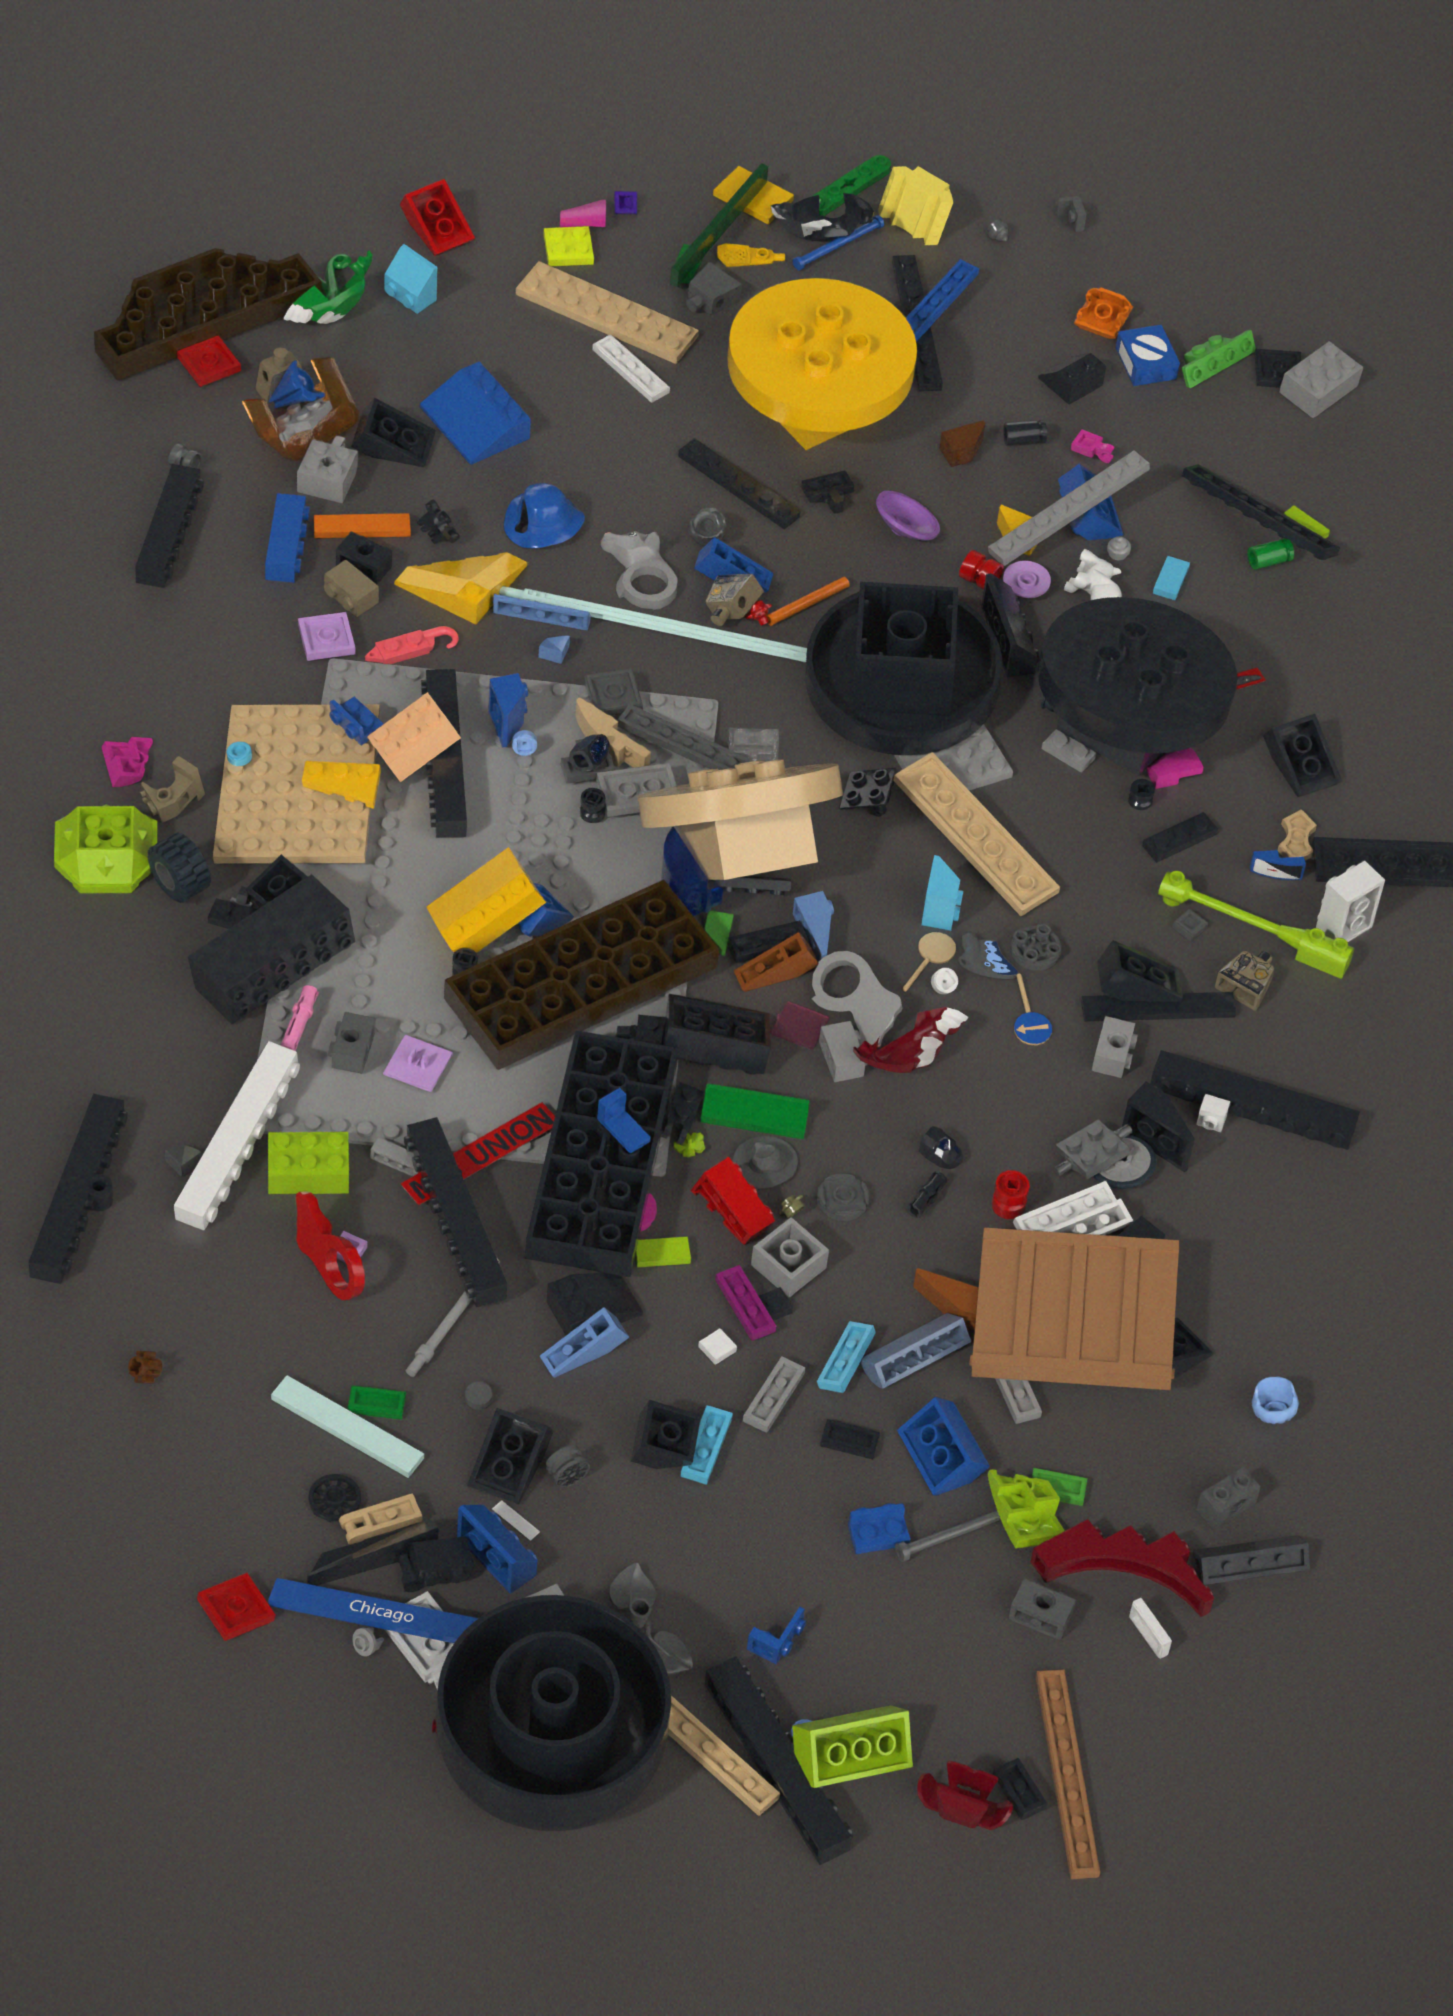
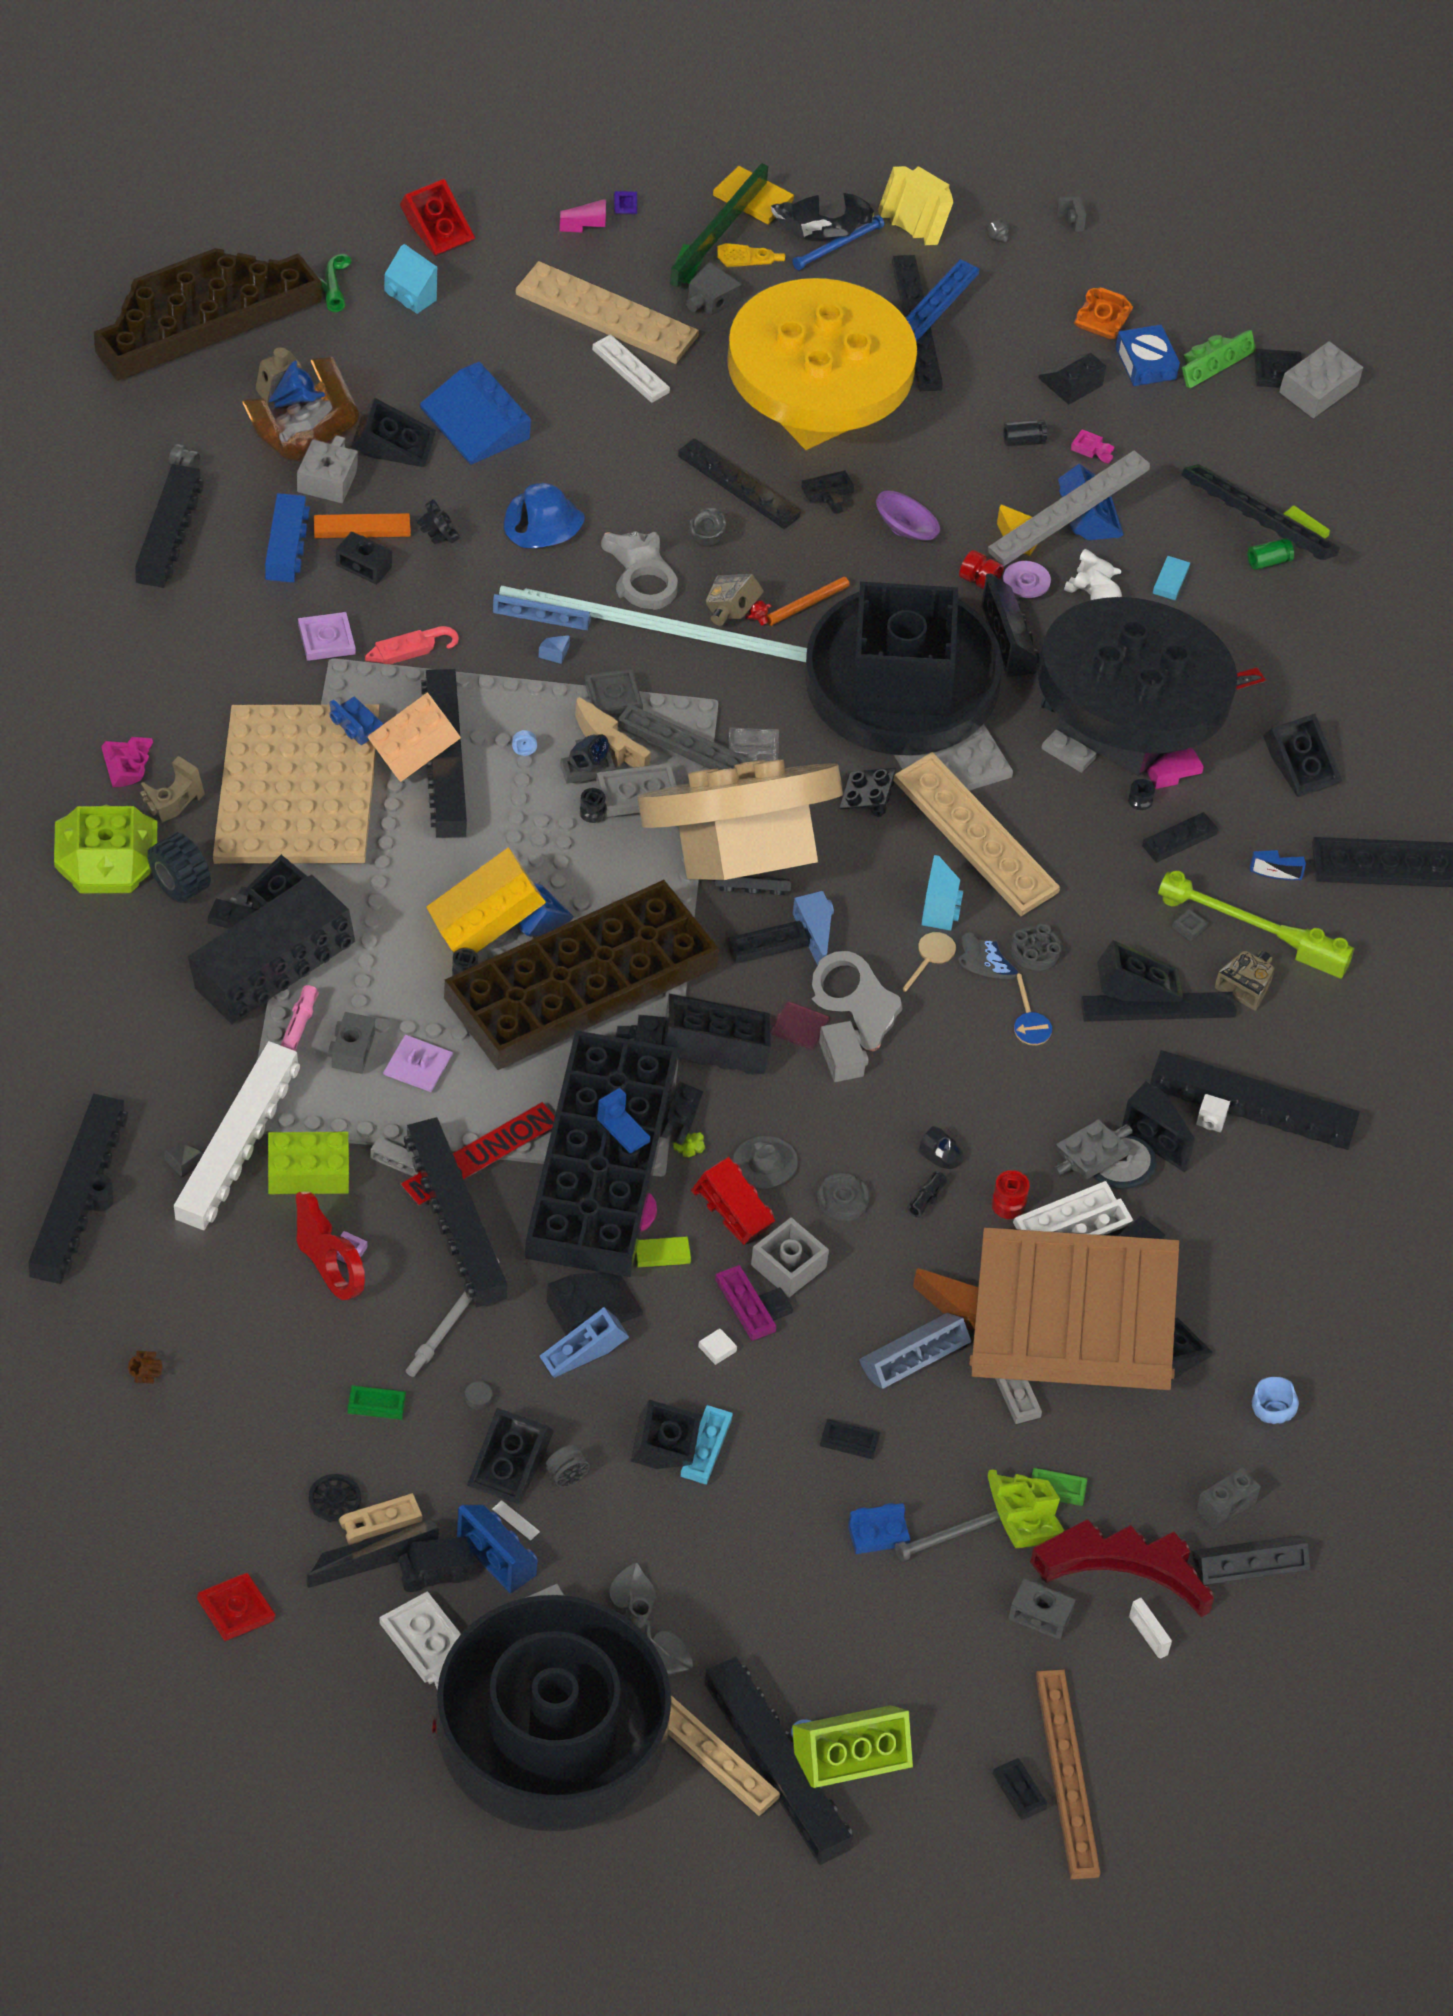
red plate [177,335,241,387] -> none
medium azure tile [226,742,252,766] -> none
blue tile [268,1578,478,1643] -> none
light aqua tile [271,1375,424,1478] -> none
green animal [284,250,372,324] -> none
yellow wing [302,761,381,809] -> none
dark tan brick [324,560,379,617] -> none
light grey plate [352,1627,384,1656] -> none
yellow slope [394,552,528,625] -> none
blue slope [488,673,528,748] -> none
neon yellow plate [543,226,594,266] -> none
clear blue piece [661,826,723,916] -> none
blue slope [694,537,773,593] -> none
green panel [700,1083,810,1140] -> none
bright green tile [704,910,734,956] -> none
dark orange slope [734,932,818,992] -> none
light grey plate [743,1356,806,1433] -> none
blue bracket [747,1607,806,1665] -> none
olive plate [779,1194,805,1219] -> none
green piece [811,155,891,216] -> none
medium azure plate [817,1321,876,1393] -> none
dark red animal [853,1007,968,1073] -> none
blue slope [897,1397,990,1496] -> none
dark red piece [917,1761,1013,1830] -> none
white tile [931,968,958,994] -> none
reddish brown slope [939,420,986,467] -> none
light grey brick [1092,1016,1138,1078] -> none
light grey plate [1107,536,1131,560] -> none
tan tile [1278,809,1317,861] -> none
white brick [1316,861,1385,942] -> none

